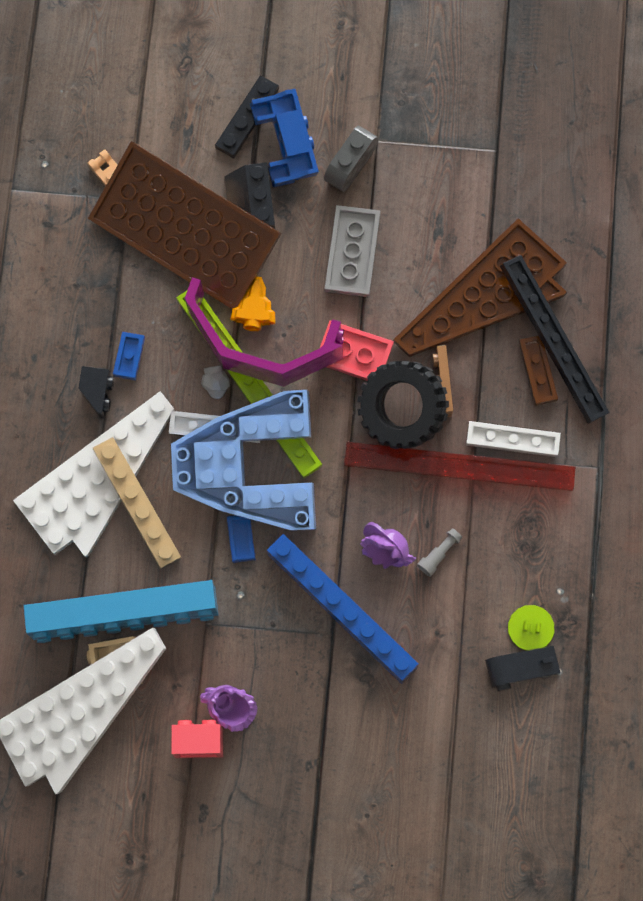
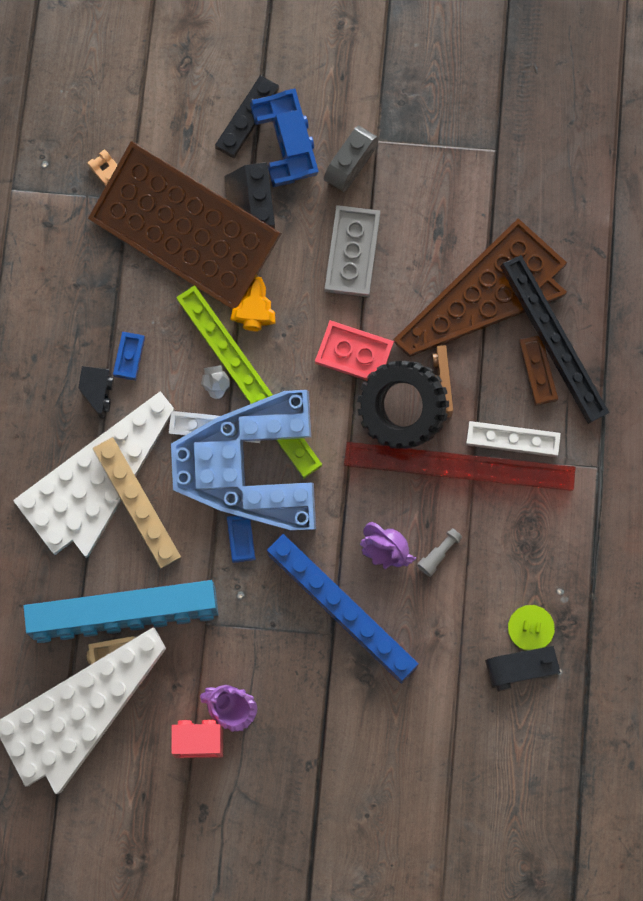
magenta panel [185,277,344,387] -> none

